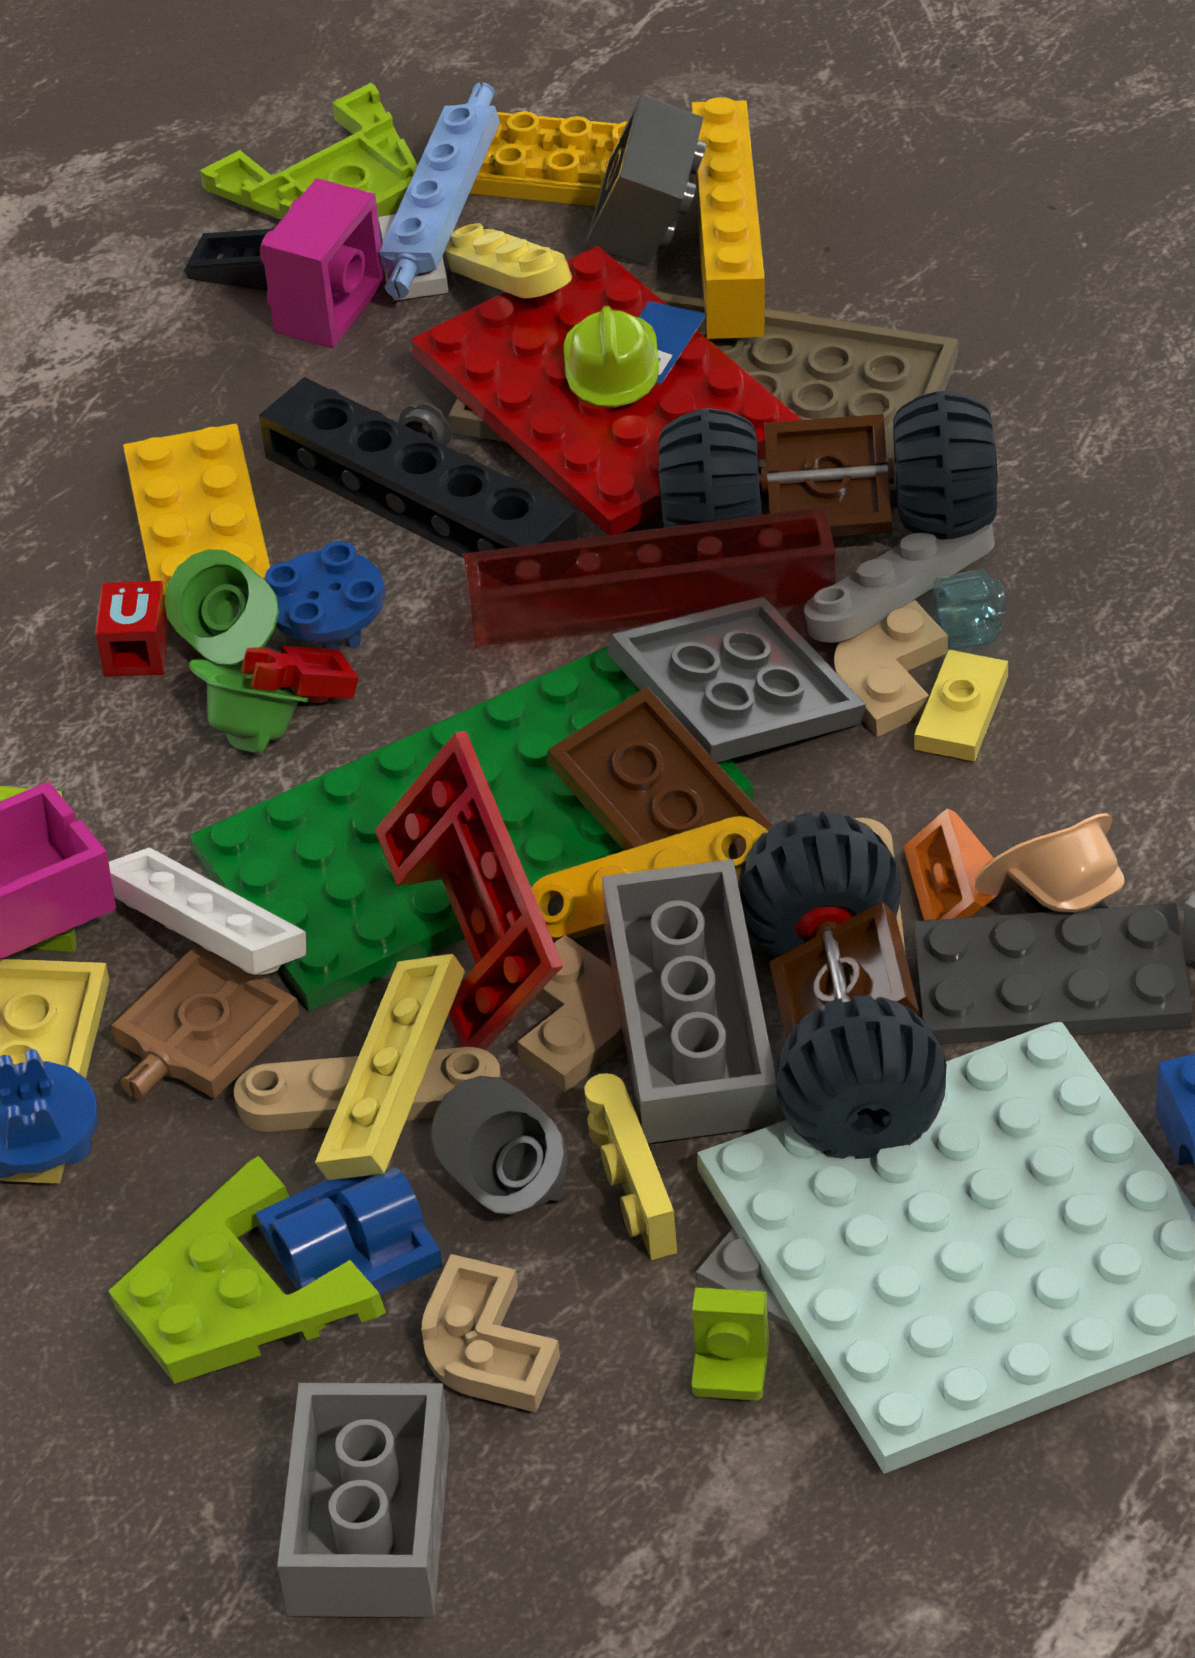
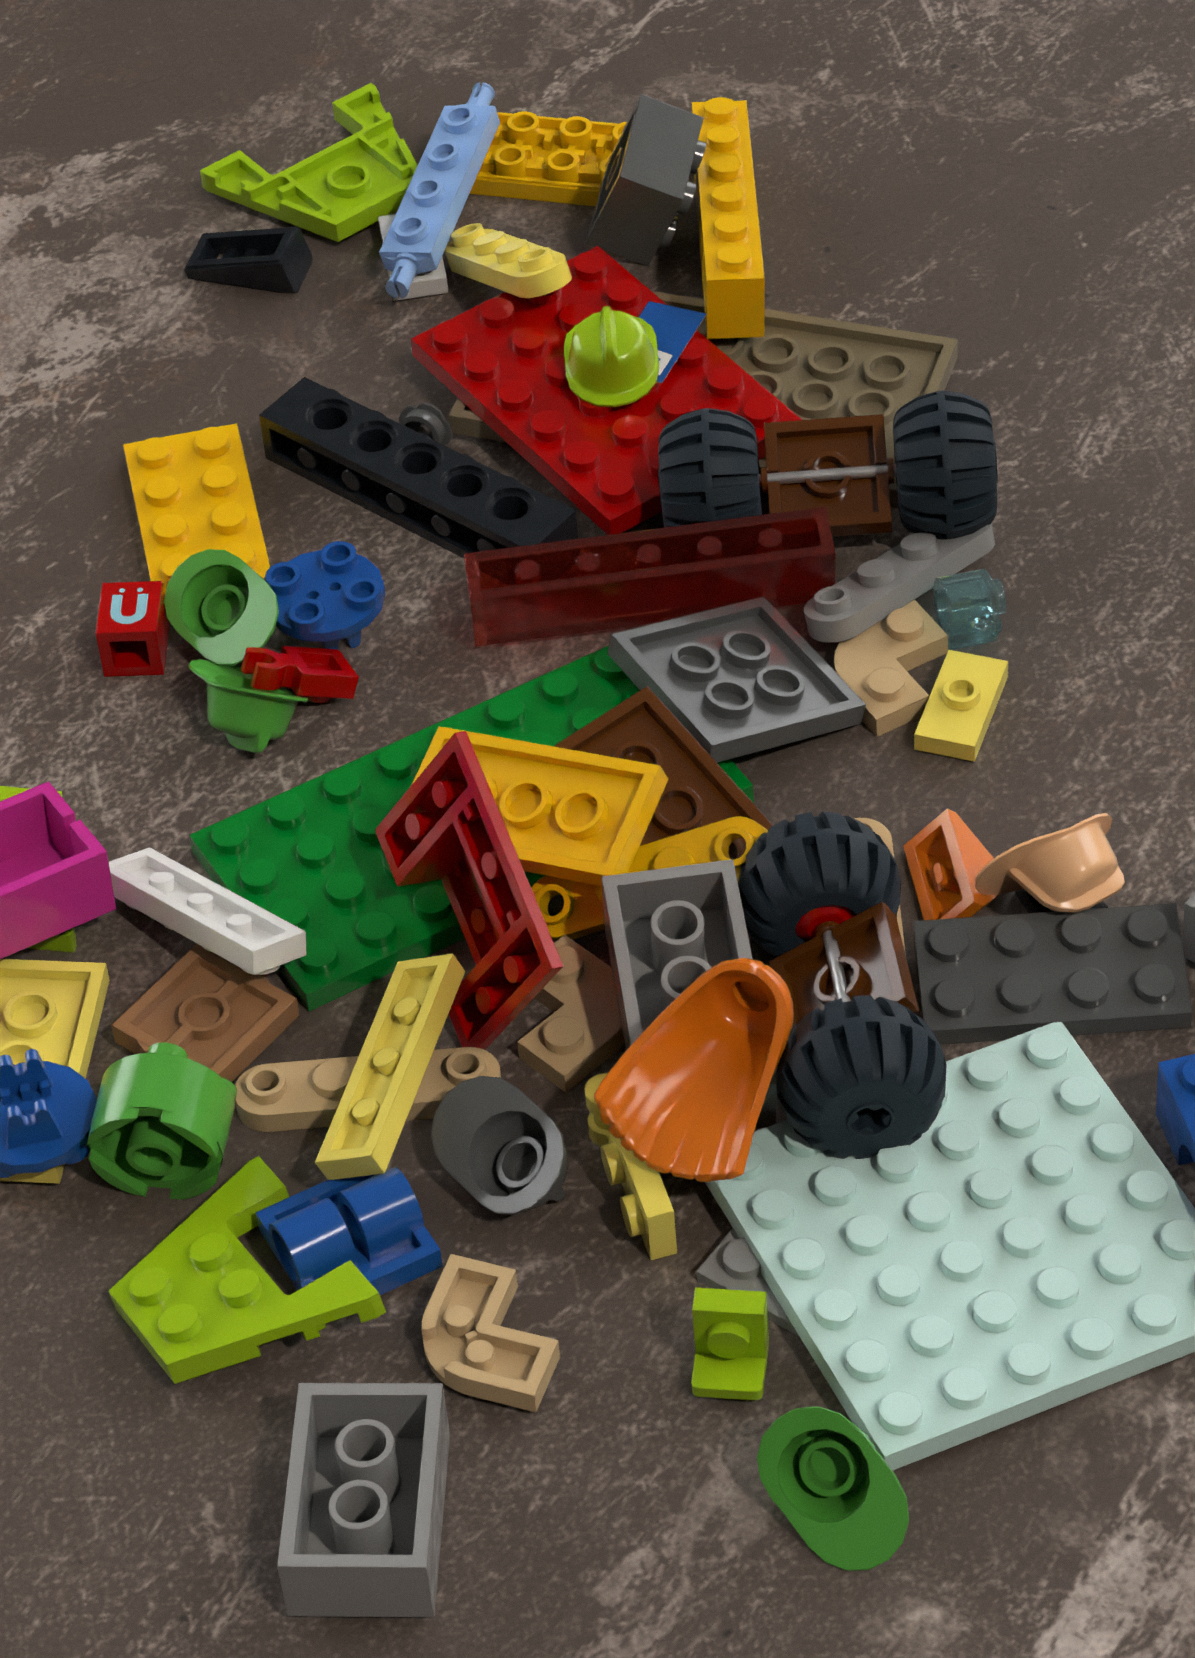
dark pink brick [260,178,386,349] -> none
none -> bright green brick [87,1042,237,1200]
none -> yellow plate [412,726,668,886]
none -> orange hair [594,958,794,1182]
none -> bright green piece [757,1406,909,1571]

